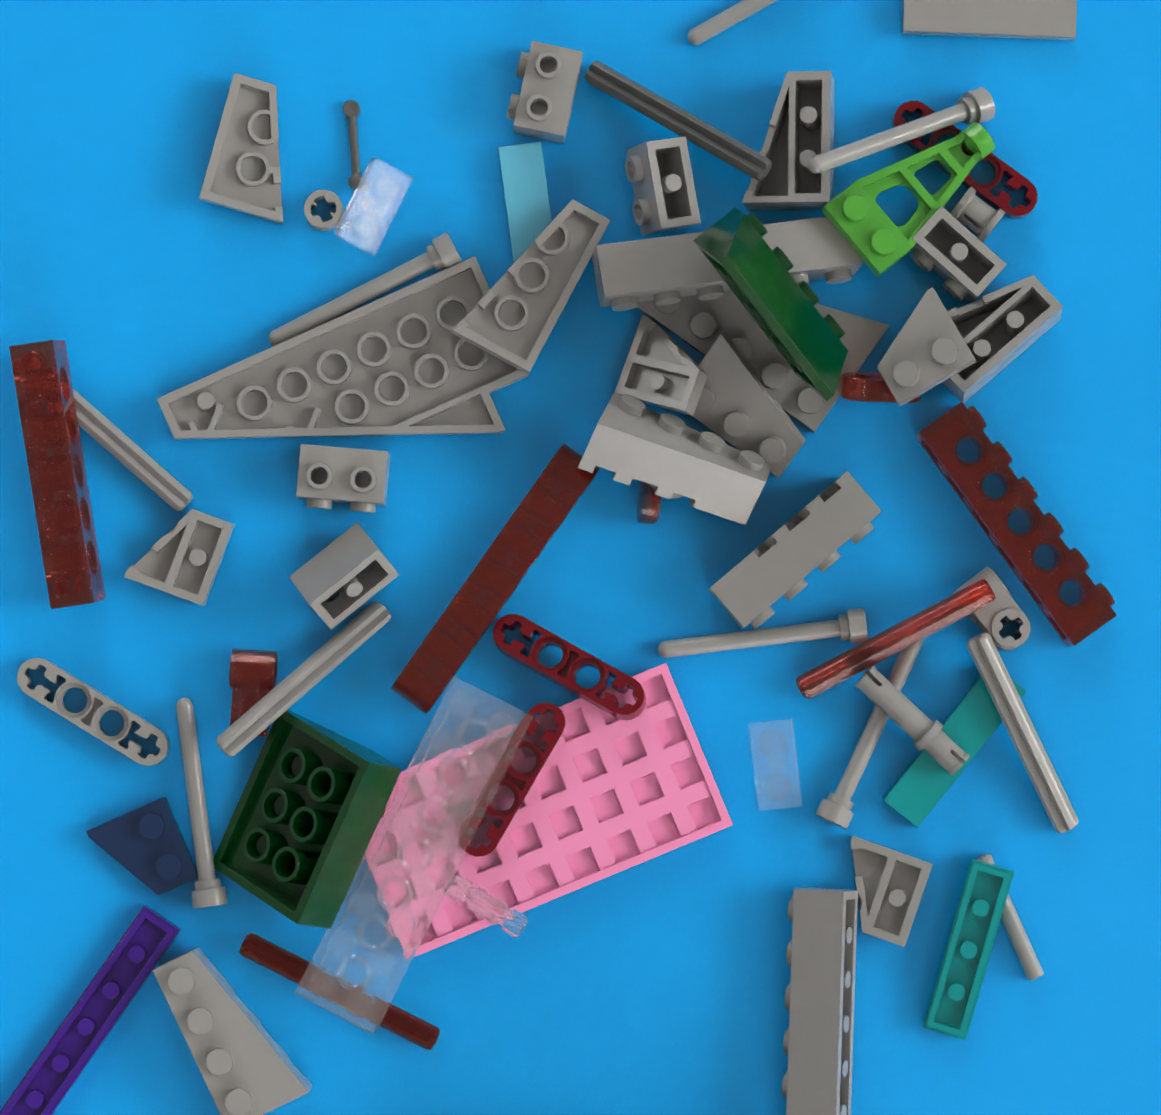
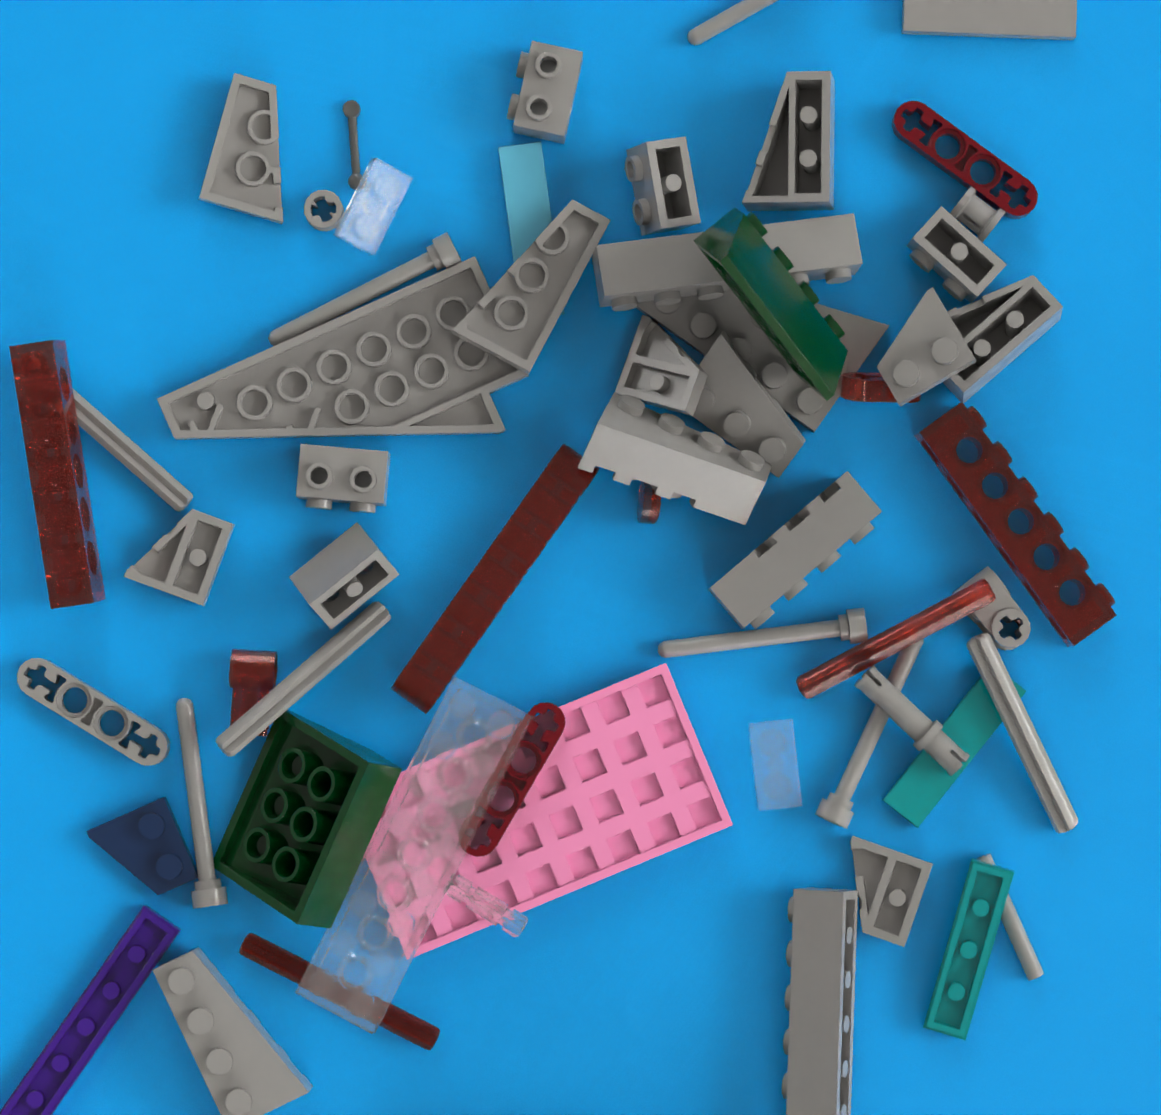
dark red beam [493,614,646,720] -> none
dark grey axle [585,61,772,181] -> none
light grey piece [808,87,995,174] -> none
bright green plate [821,122,995,278] -> none

